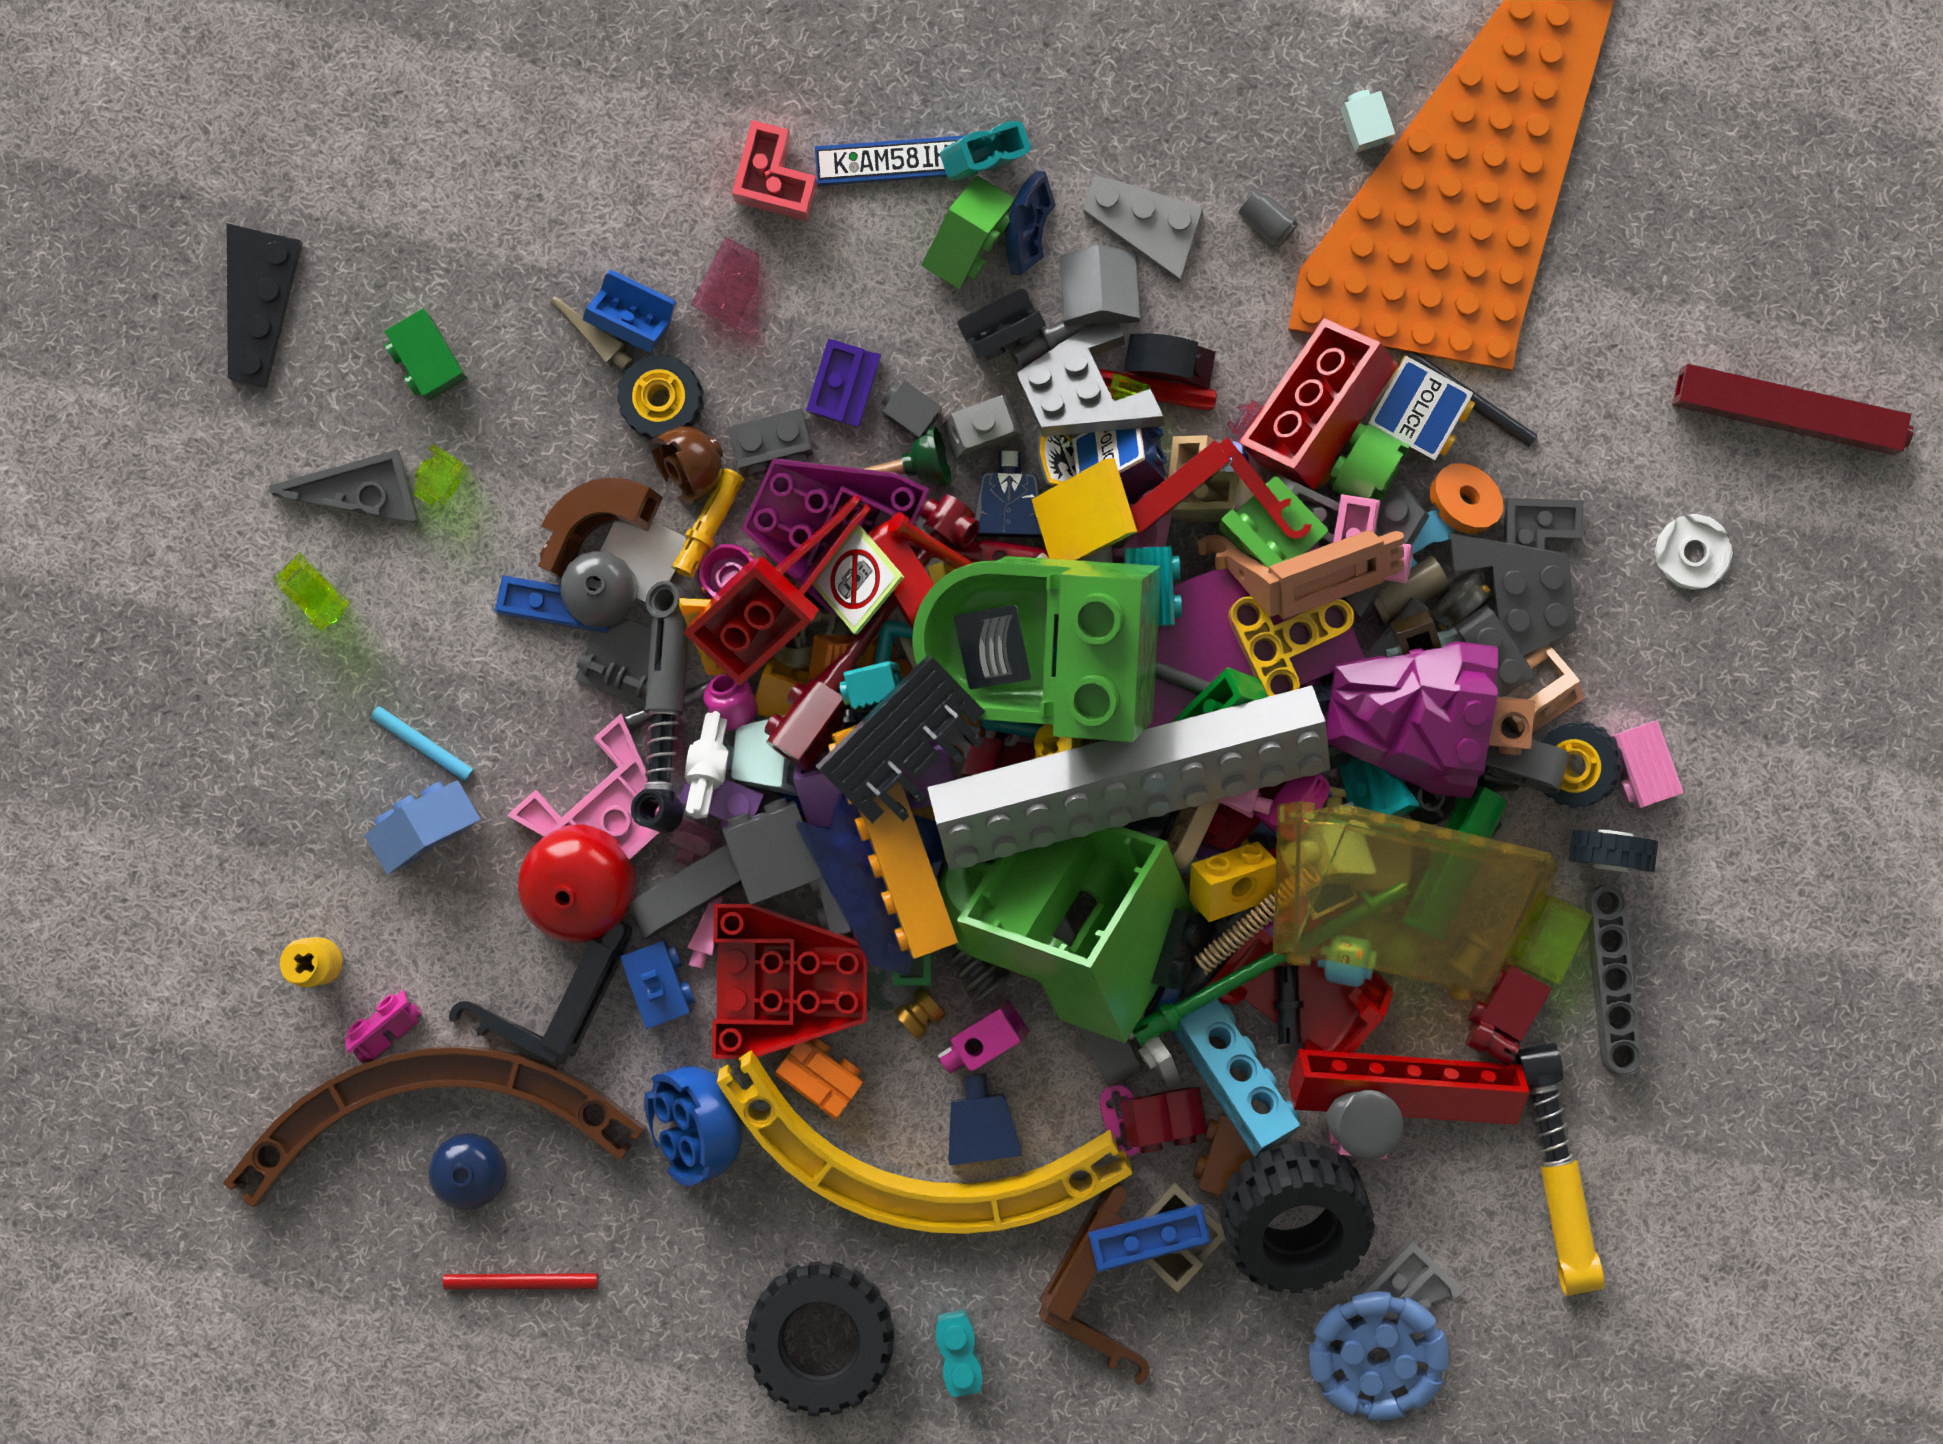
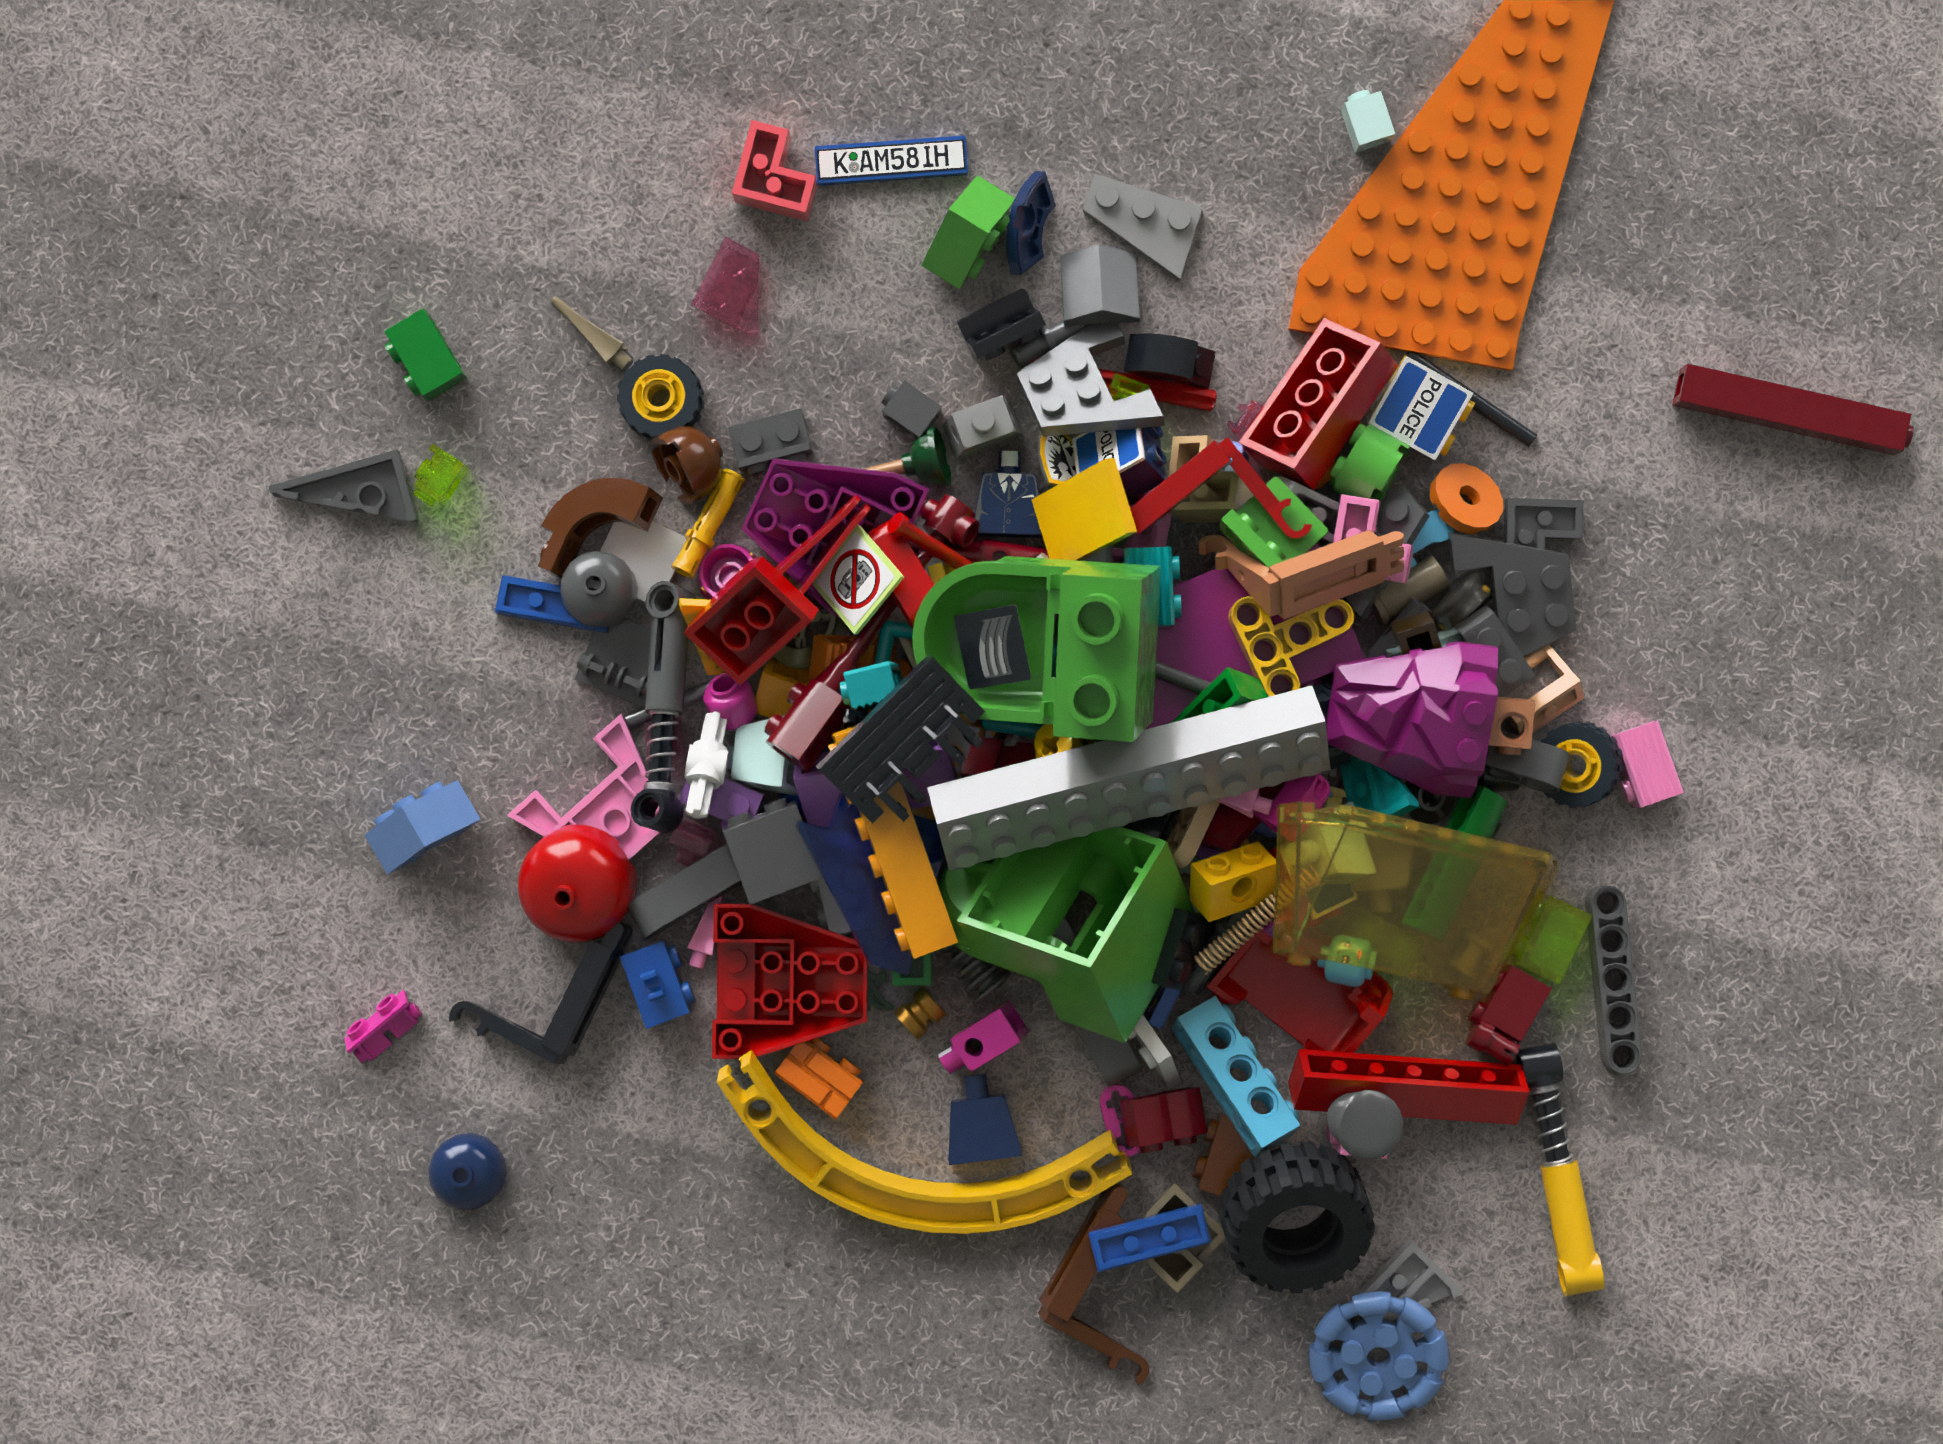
reddish brown piece [223,1046,646,1207] -> none
black wing [227,223,303,388] -> none
clear neon green brick [273,552,350,632] -> none
yellow piece [280,937,343,988] -> none
medium azure bar [371,706,474,782] -> none
red bar [443,1273,598,1290] -> none
blue bracket [582,270,676,353] -> none
blue cylinder [644,1066,743,1186] -> none
black tyre [745,1261,895,1417] -> none
dark purple plate [806,338,881,428] -> none
teal brick [935,1309,982,1397] -> none
teal brick [939,121,1032,181] -> none
green bar [1132,879,1408,1047] -> none
dark grey piece [1238,189,1299,247] -> none
black pin [1273,966,1304,1044] -> none
black wheel [1569,829,1658,872] -> none
white tile [1655,514,1733,590] -> none

